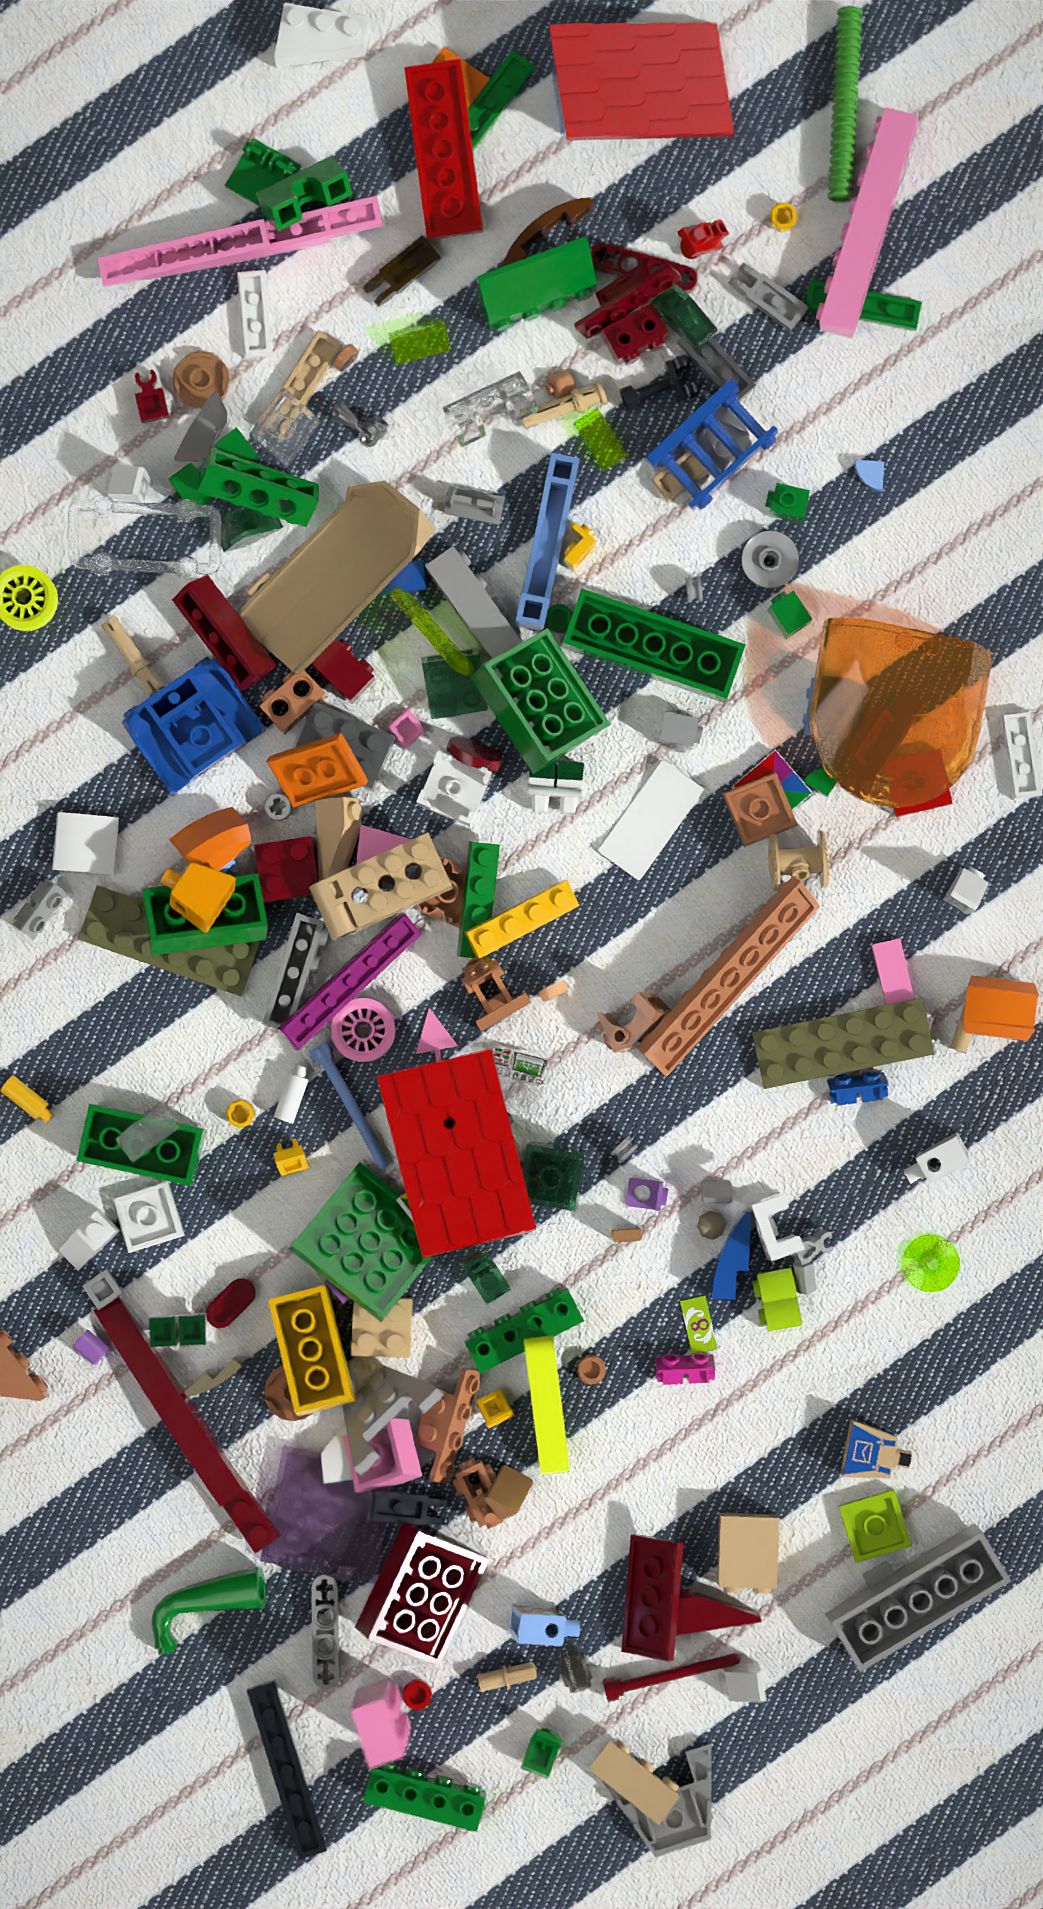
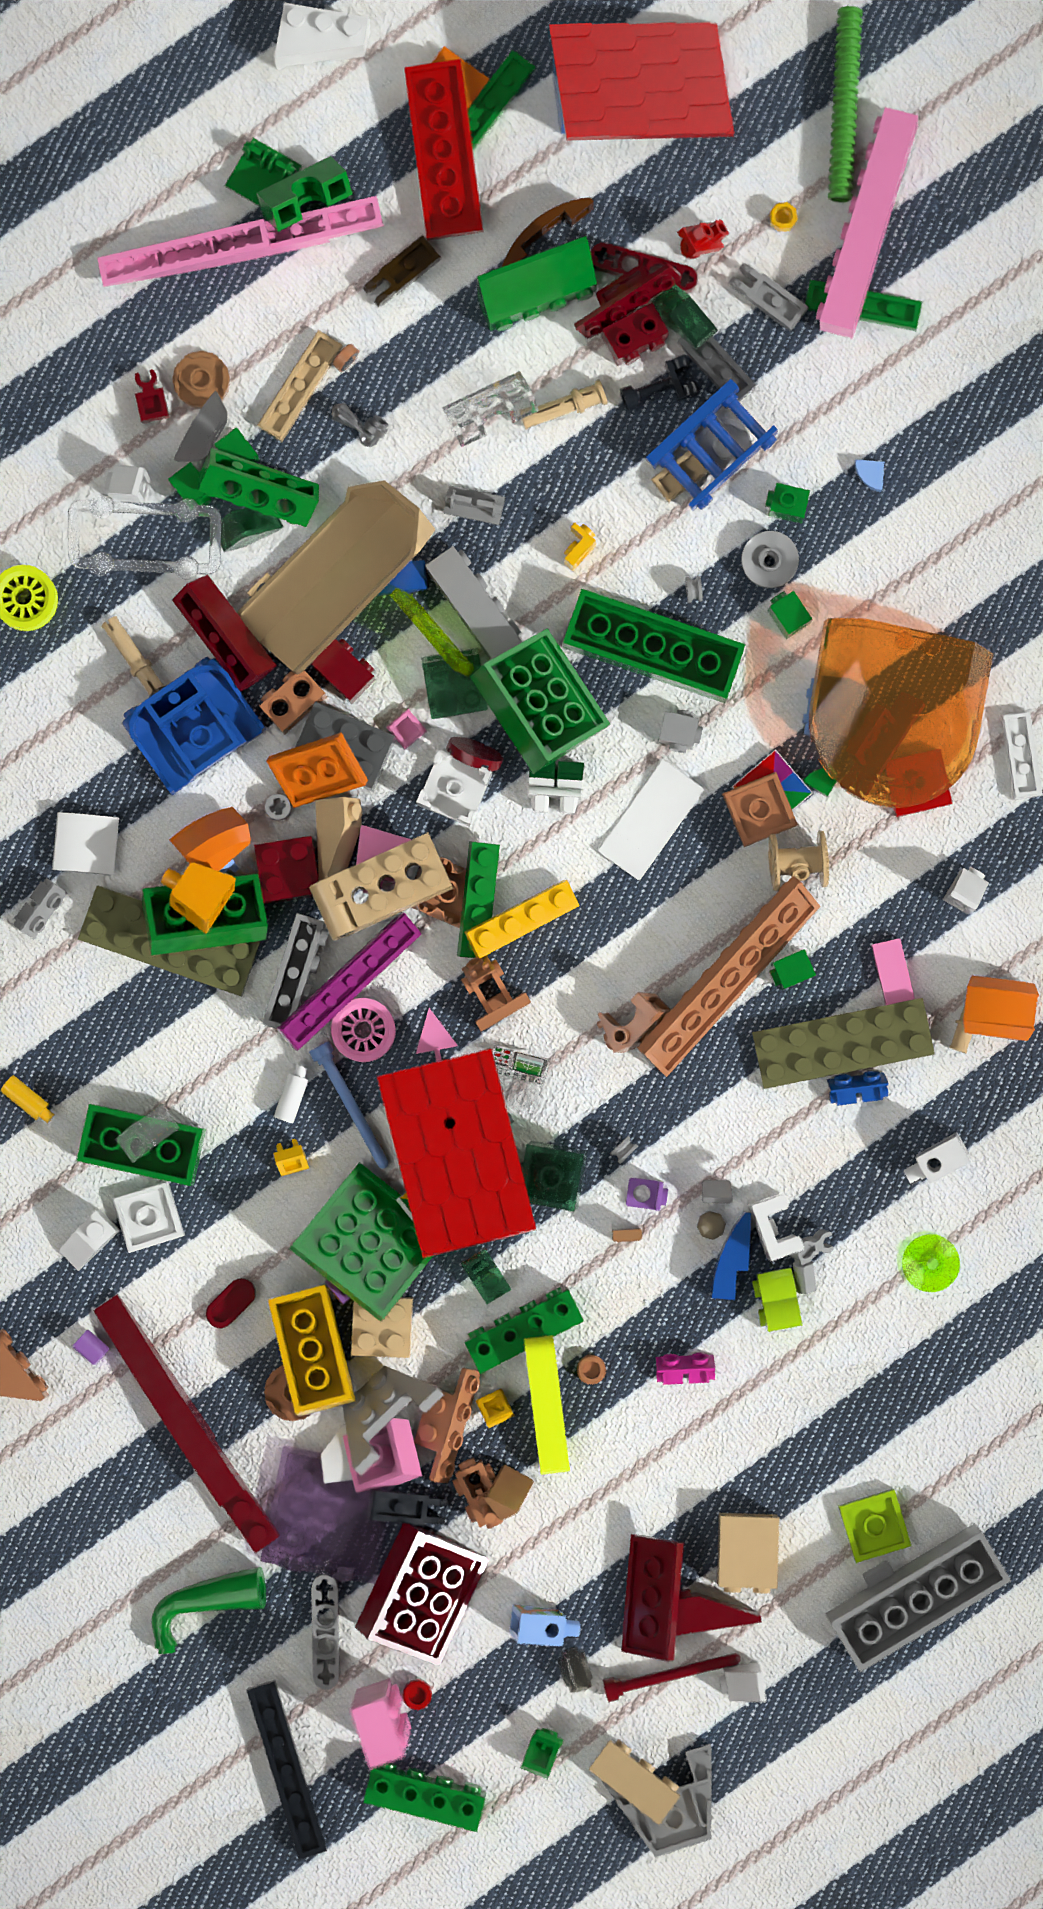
light grey tile [82,1269,124,1310] -> none
dark green hips [149,1313,208,1347] -> none
dark tan slope [184,1356,244,1397] -> none
yellow tile [226,1099,256,1128] -> none
white tile [237,270,273,359] -> none
clear slope [249,388,321,467] -> none
clear neon green slope [388,318,452,365] -> none
tan axle [477,1662,537,1692] -> none
medium blue arch [515,452,580,631] -> none
light nougat tile [538,980,568,1002] -> none
nougat piece [545,370,576,399] -> none
green tile [545,604,573,634] -> none
clear neon green tile [573,407,628,472] -> none
lime sticker [680,1296,718,1354] -> none
torso [840,1419,912,1478] -> none
none -> green brick [769,949,816,990]

